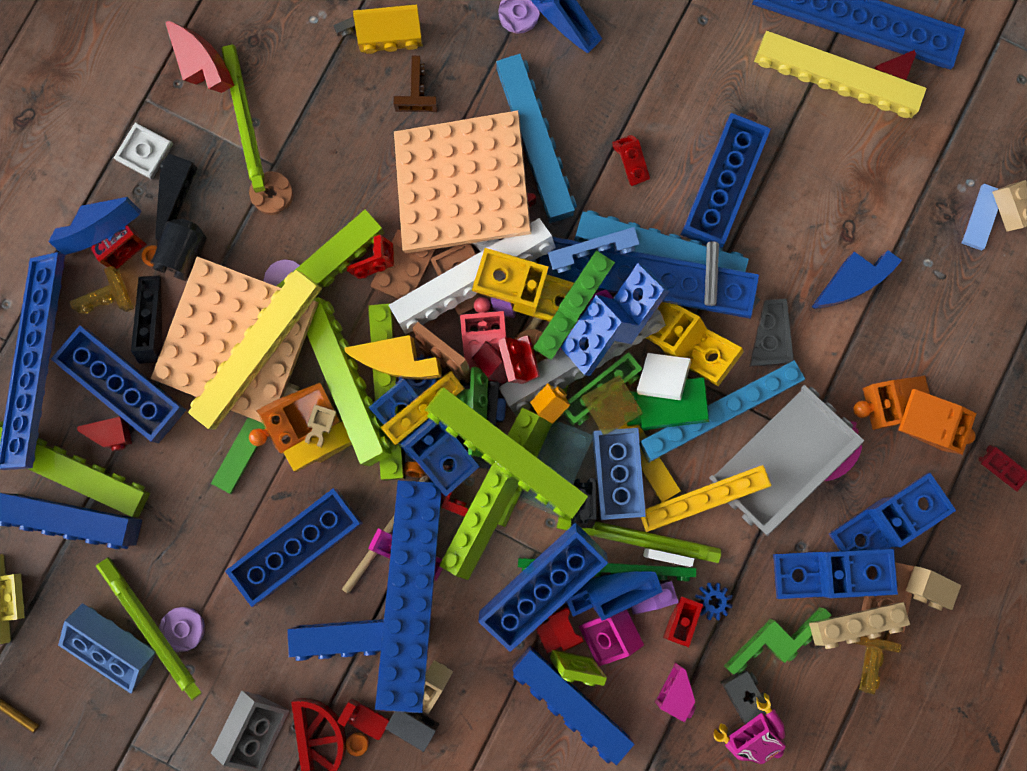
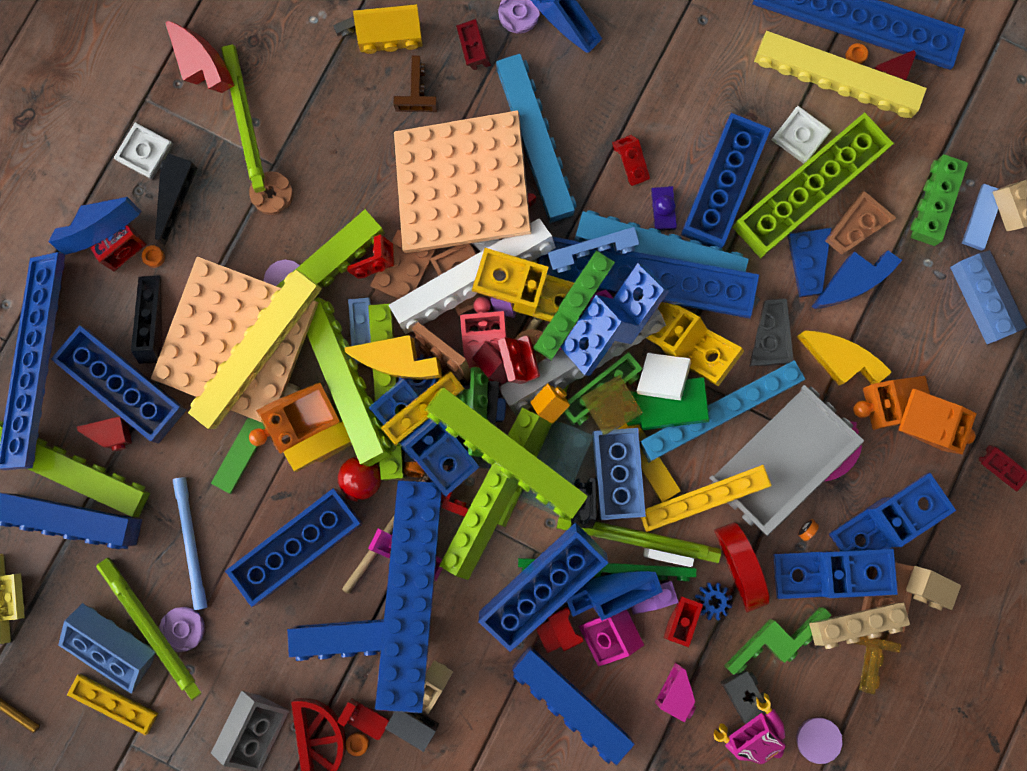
clear yellow bracket [69,266,134,314] -> none
black cylinder [150,219,207,281] -> none
tan plate [305,405,336,448] -> none
lime plate [550,650,607,686] -> none
light grey axle [704,242,719,306] -> none
none -> yellow tile [67,674,159,735]
none -> light blue piece [173,477,208,610]
none -> red brick [338,457,382,502]
none -> light blue tile [348,298,371,364]
none -> dark red hinge [456,19,491,70]
none -> dark purple tile [651,186,677,230]
none -> red window [714,522,769,613]
none -> lime brick [732,112,894,259]
none -> white tile [771,106,832,164]
none -> blue wing [788,228,831,298]
none -> lavender tile [796,717,842,764]
none -> yellow slope [797,331,892,385]
none -> orange tile [798,519,819,541]
none -> nougat wing [825,191,896,254]
none -> orange tile [845,43,868,65]
none -> bright green brick [910,154,968,246]
none -> medium blue slope [950,250,1027,344]

